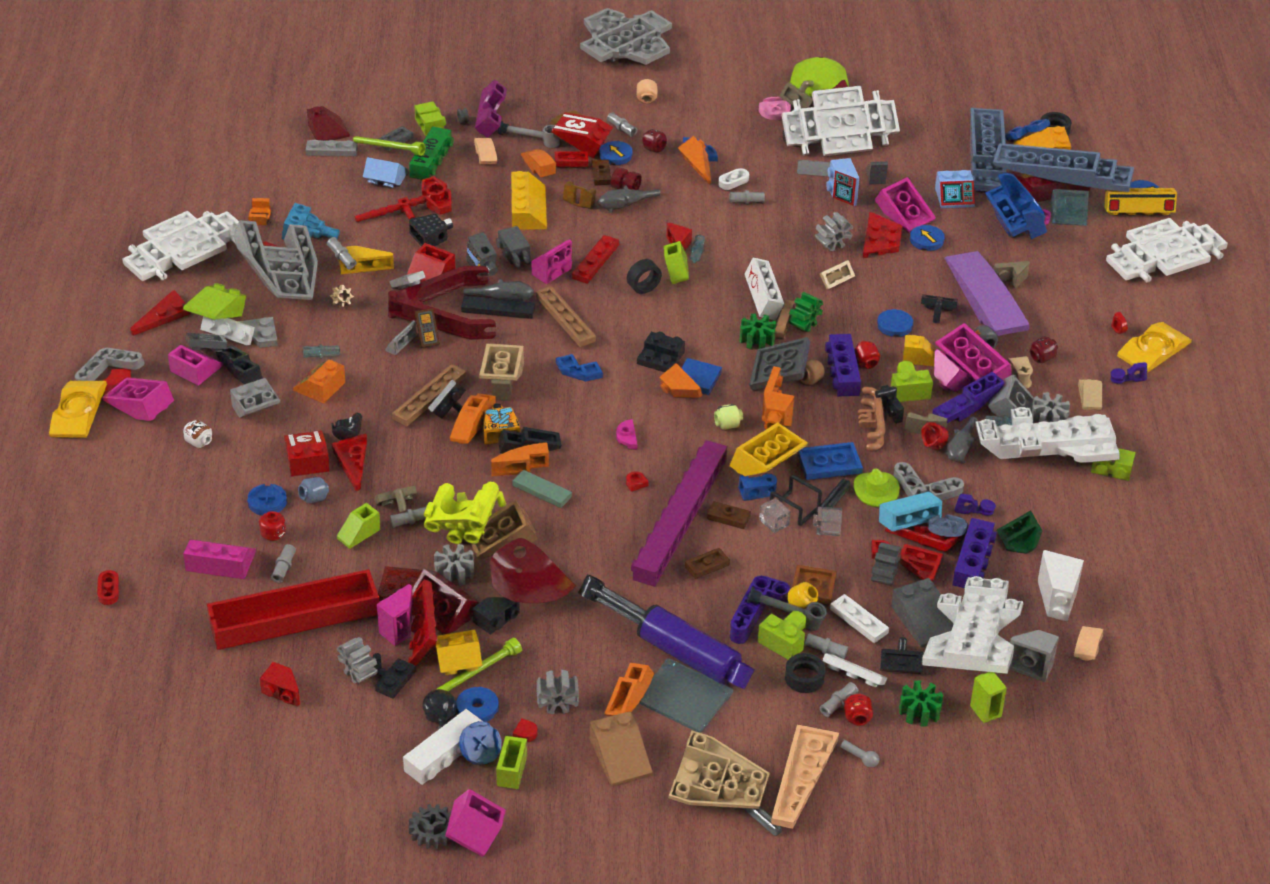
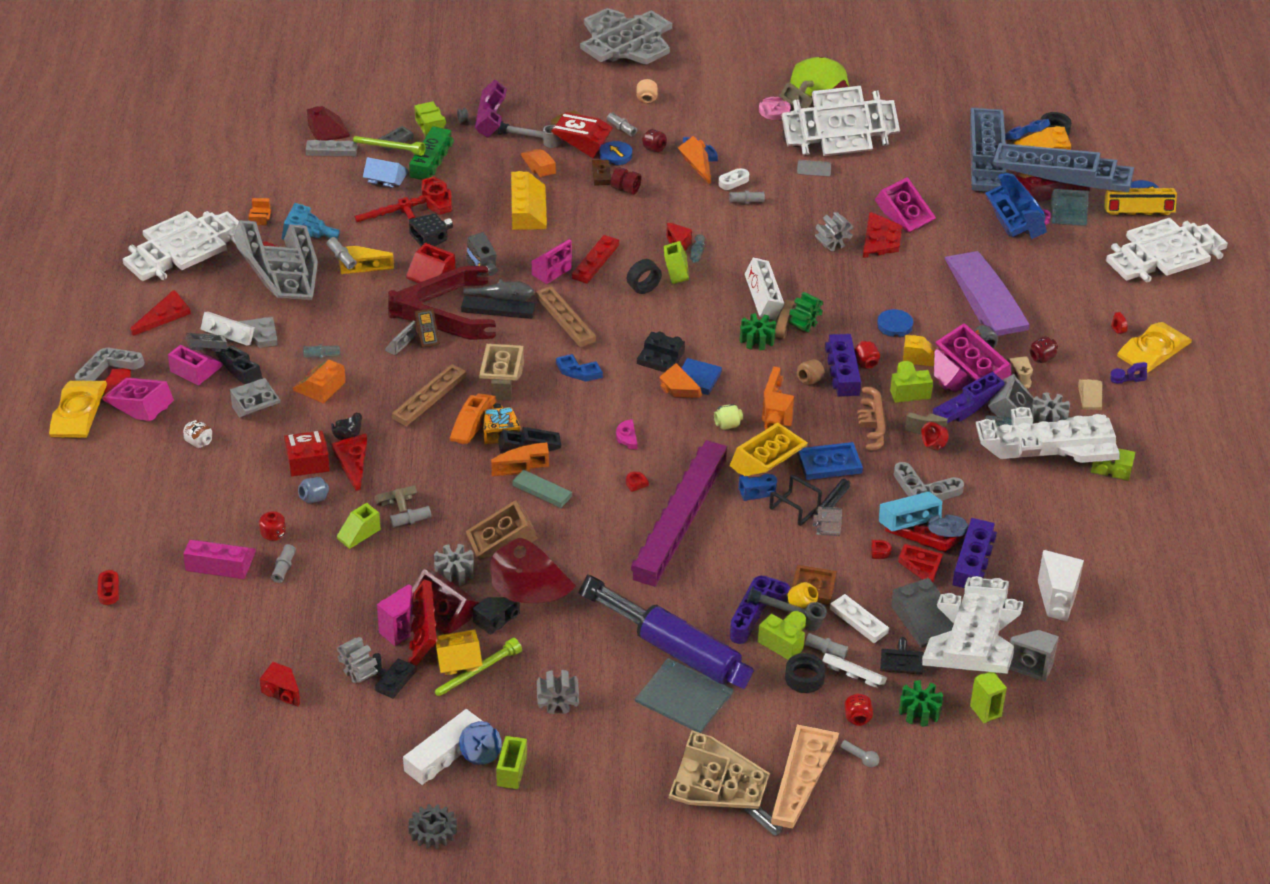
lime slope [183,283,247,320] -> none
red piece [207,569,380,650] -> none
blue tile [247,484,287,515] -> none
tan gear [330,285,354,308] -> none
clear red plate [378,566,423,601] -> none
light grey plate [389,271,425,289] -> none
black hair [422,689,457,730] -> none
neon yellow piece [423,481,506,544] -> none
black plate [428,379,466,419] -> none
dark pink slope [445,789,506,857] -> none
blue tile [456,687,499,722] -> none
light nougat slope [474,138,497,165] -> none
dark grey hinge [496,226,531,268] -> none
red tile [513,718,538,742] -> none
red plate [555,151,588,168] -> none
pearl gold piece [563,181,596,208] -> none
medium nougat slope [590,711,653,787] -> none
dark grey piece [598,185,660,213] -> none
orange slope [604,663,654,716] -> none
reddish brown plate [685,548,730,579] -> none
reddish brown plate [707,501,751,529] -> none
dark grey plate [749,337,811,391] -> none
clear brick [759,498,791,533] -> none
light grey pin [819,682,858,717] -> none
tan slope [820,260,855,289] -> none
slope [826,158,859,206] -> none
lime hat [854,468,900,507] -> none
dark grey slope [866,161,888,185] -> none
dark grey gear [871,543,901,586] -> none
black plate [875,385,904,424] -> none
blue tile [910,225,945,251] -> none
black plate [921,294,958,323] -> none
slope [935,170,975,208] -> none
dark grey piece [945,417,977,464] -> none
dark purple piece [954,494,996,516] -> none
dark tan slope [994,261,1030,288] -> none
dark green slope [997,510,1043,554] -> none
light nougat slope [1074,626,1103,661] -> none

